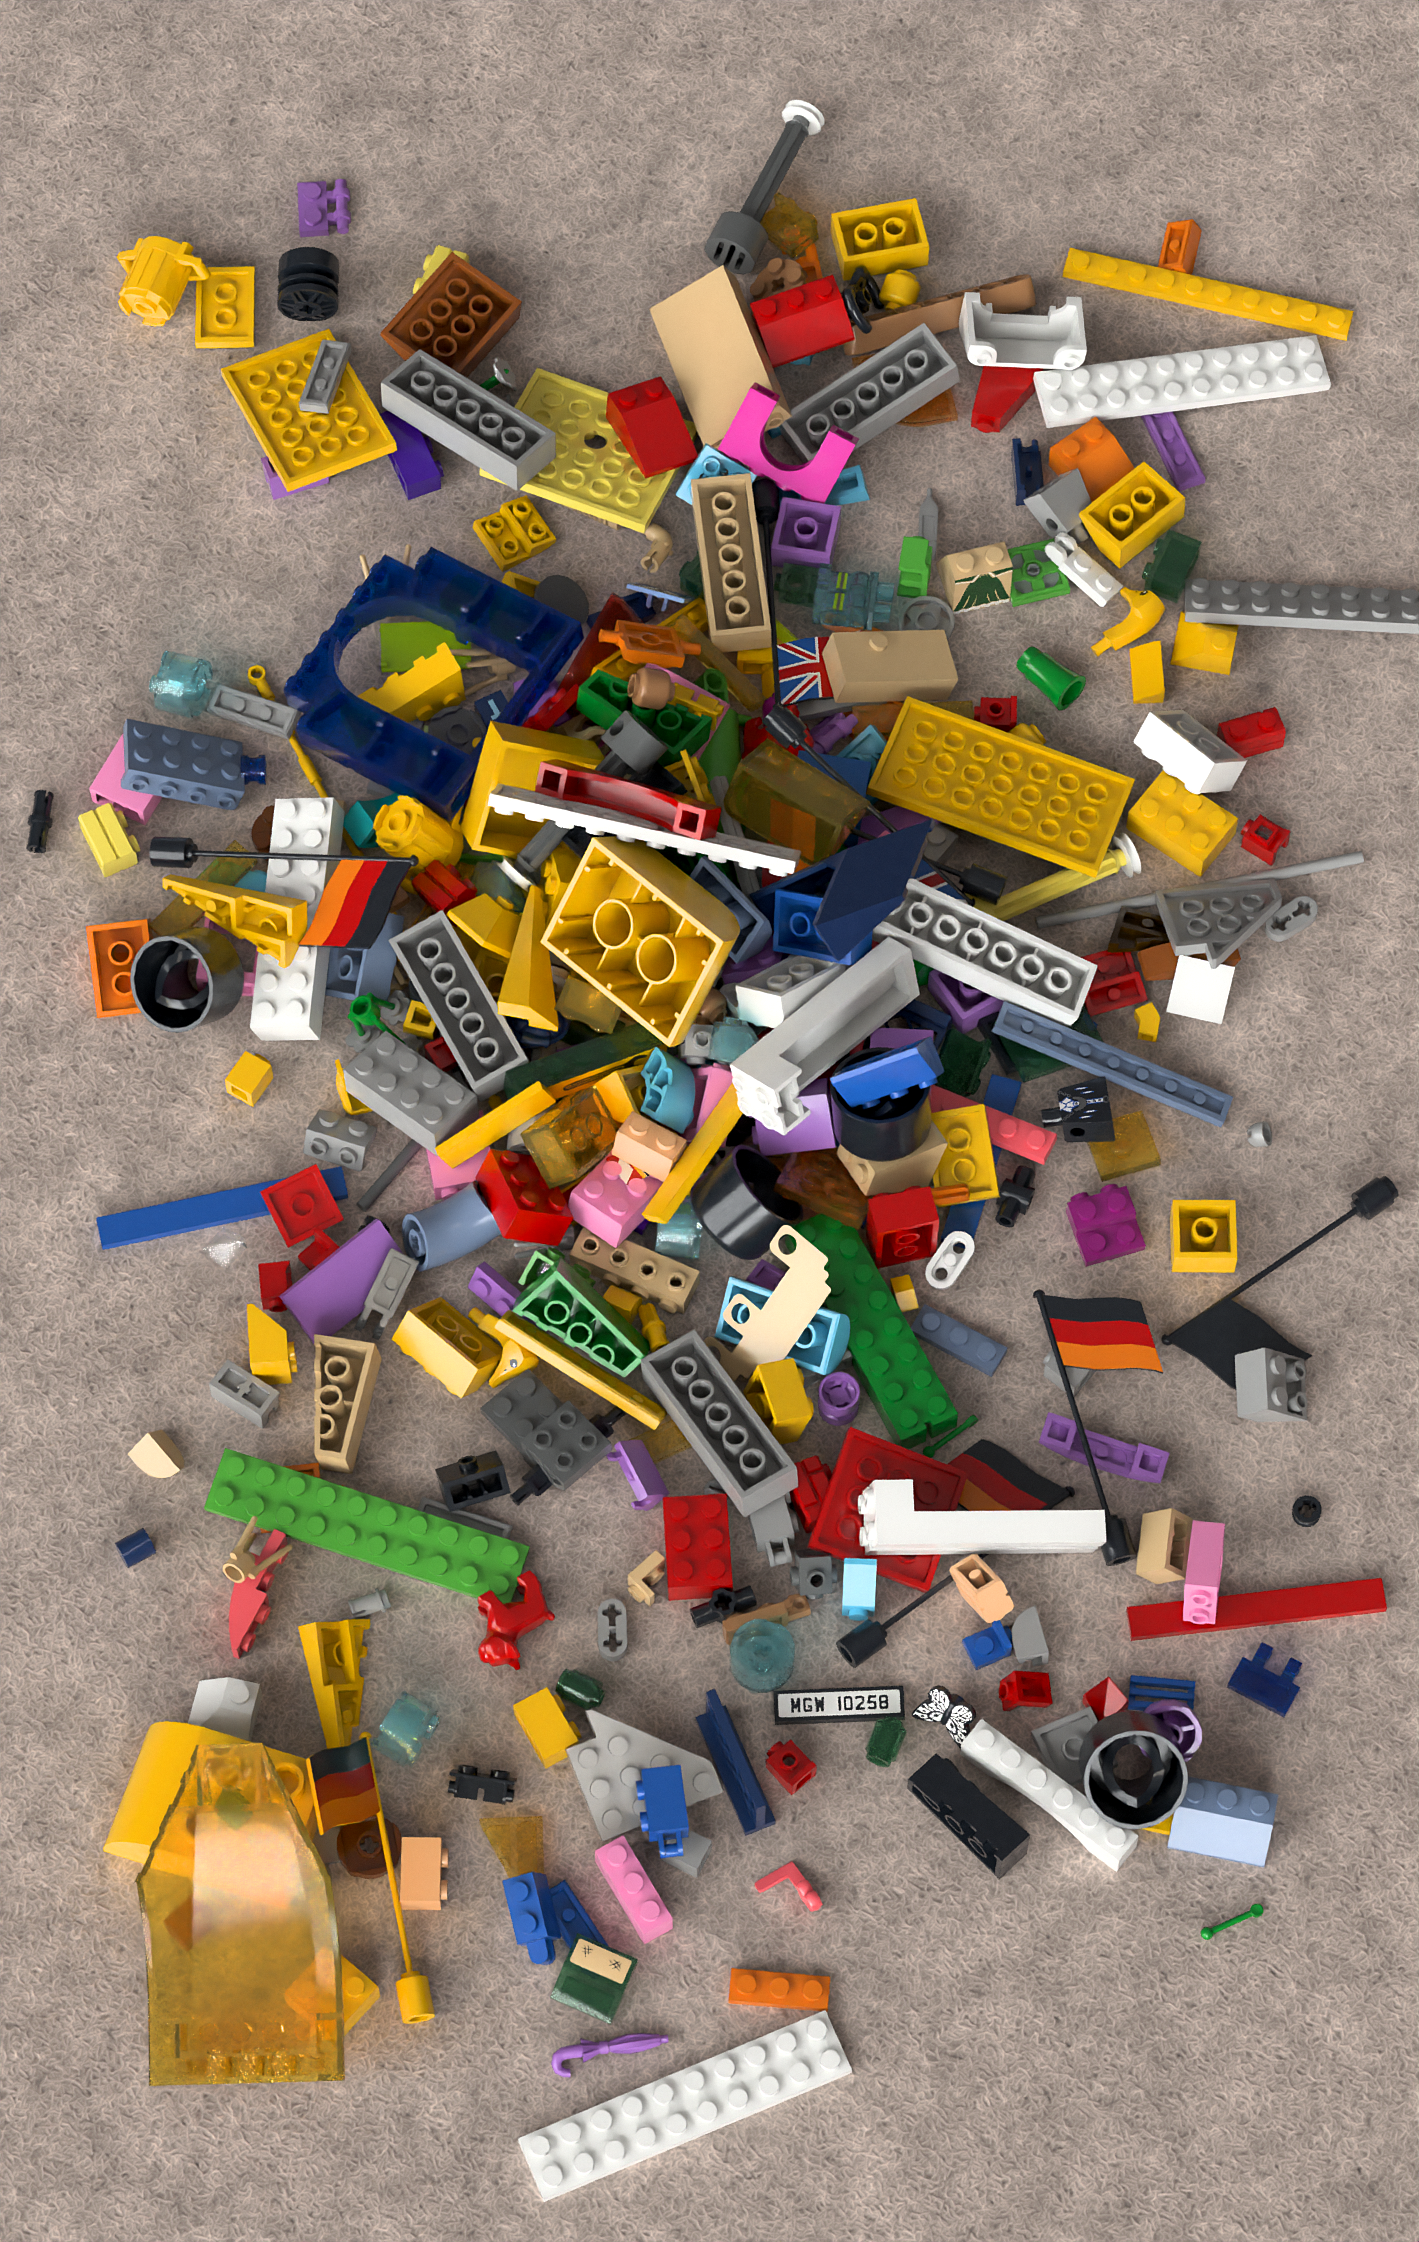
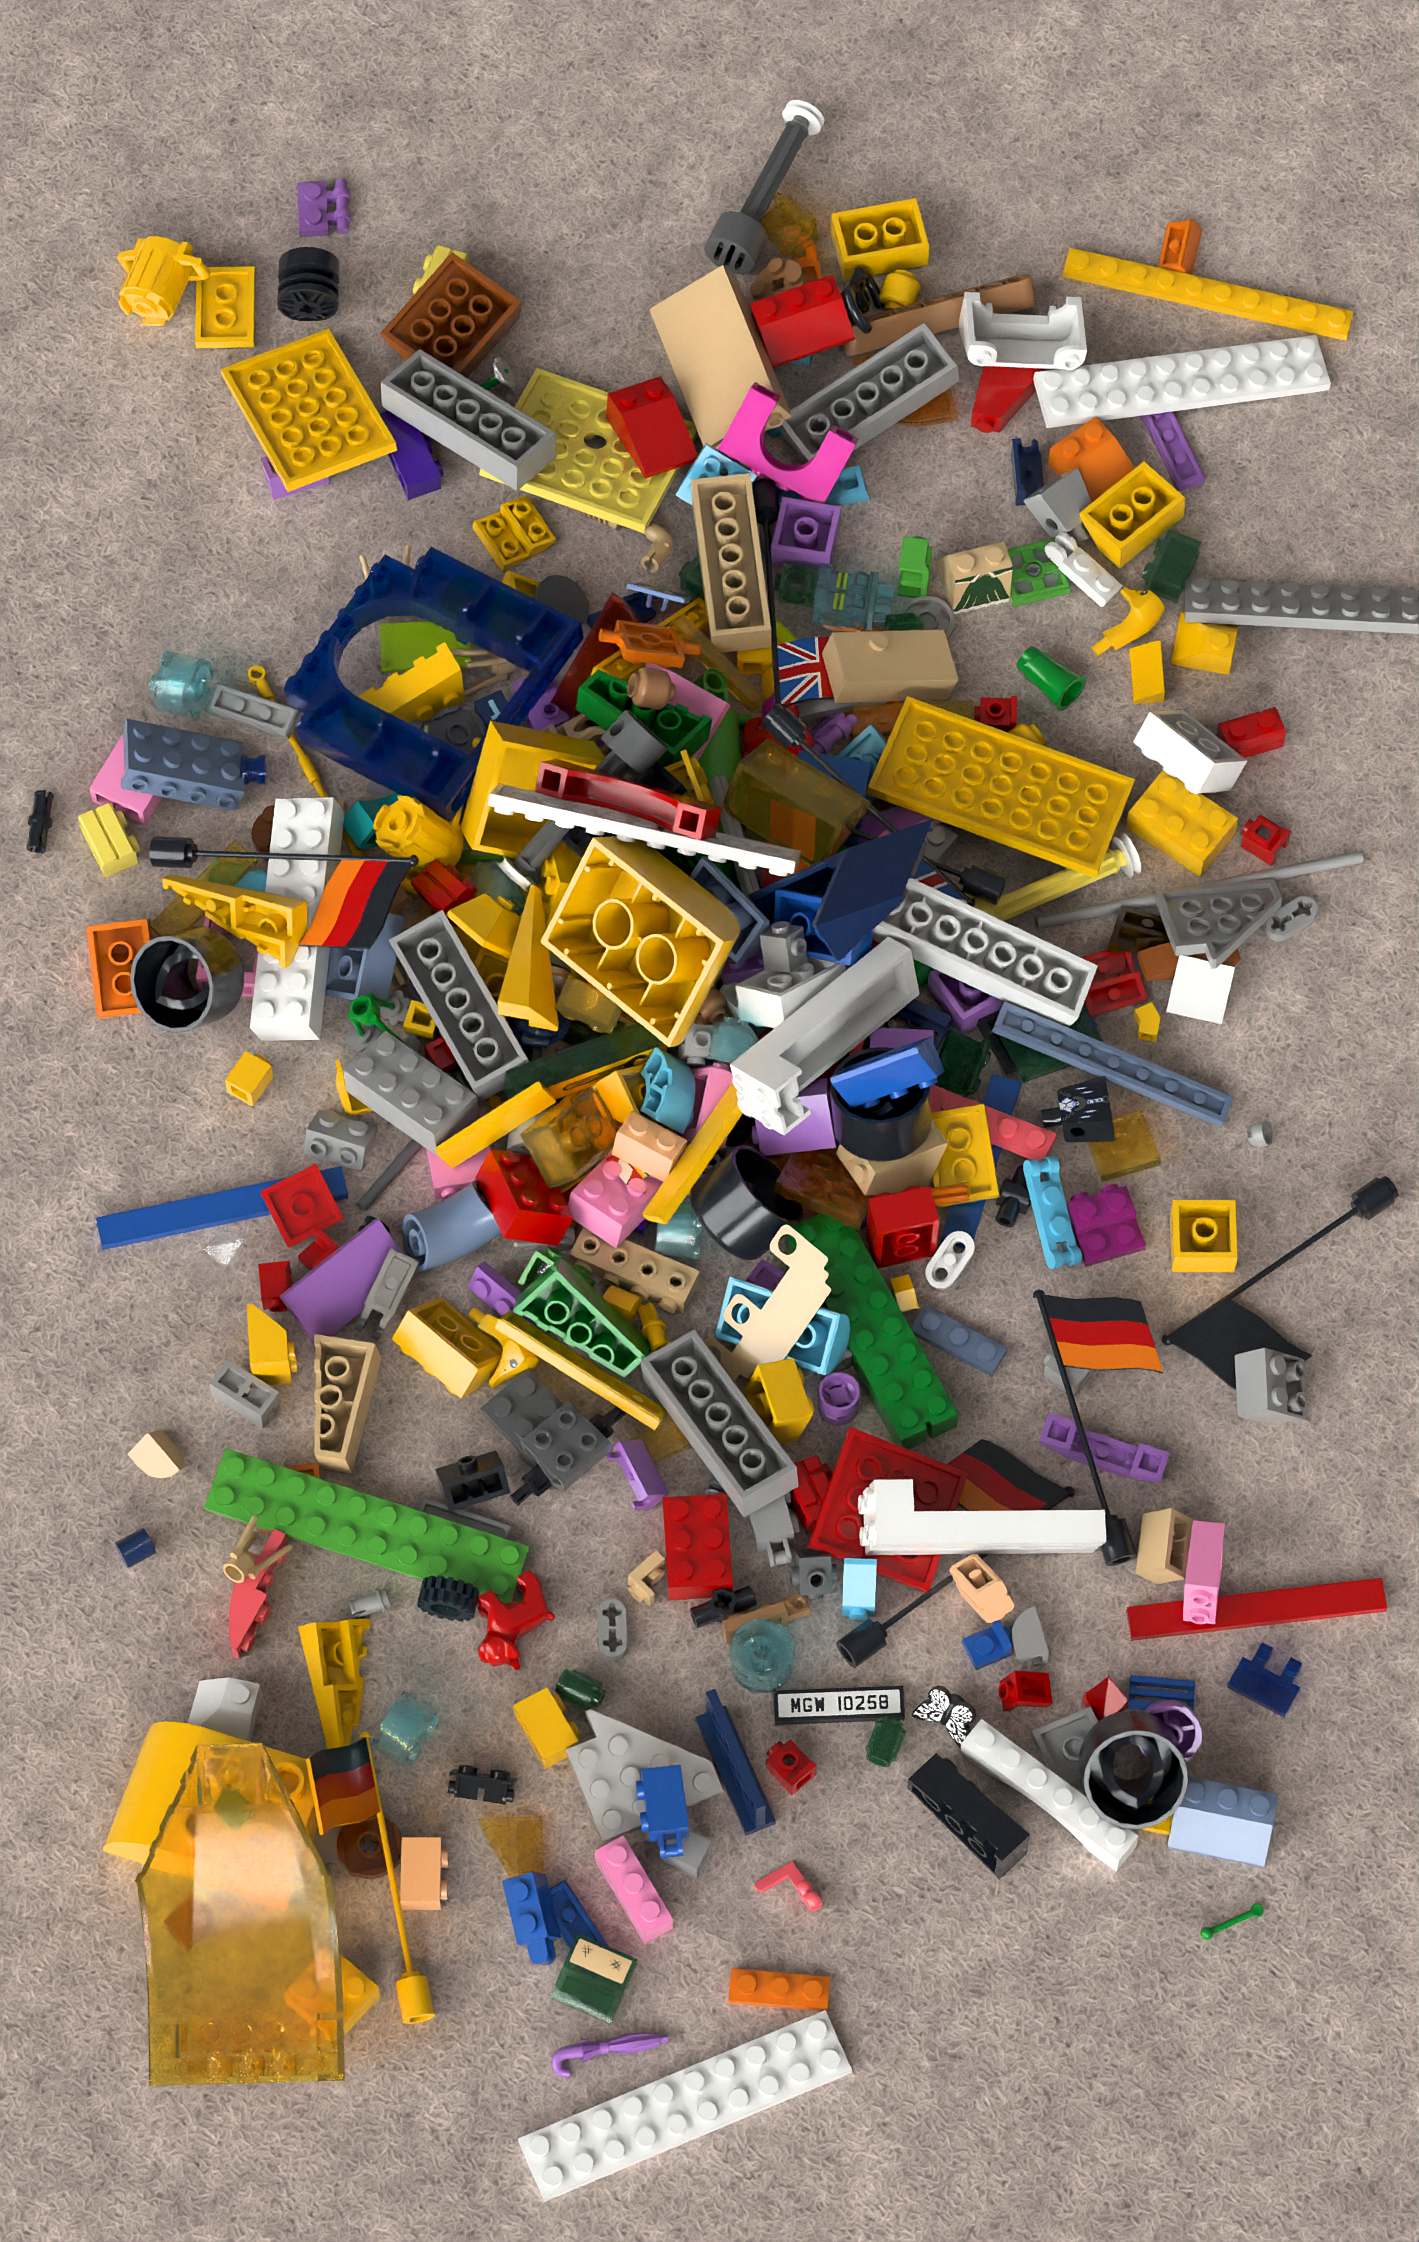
light grey tile [299,339,352,414] -> none
red plate [520,684,579,732] -> none
yellow hinge [667,682,724,731] -> none
light grey piece [918,488,938,561] -> none
green hinge [923,1415,978,1458] -> none
black bush [1292,1495,1322,1527] -> none
none -> black bush [417,1575,479,1622]
none -> light grey brick [760,921,808,973]
none -> clear green slope [884,613,924,631]
none -> medium azure plate [1023,1155,1082,1269]

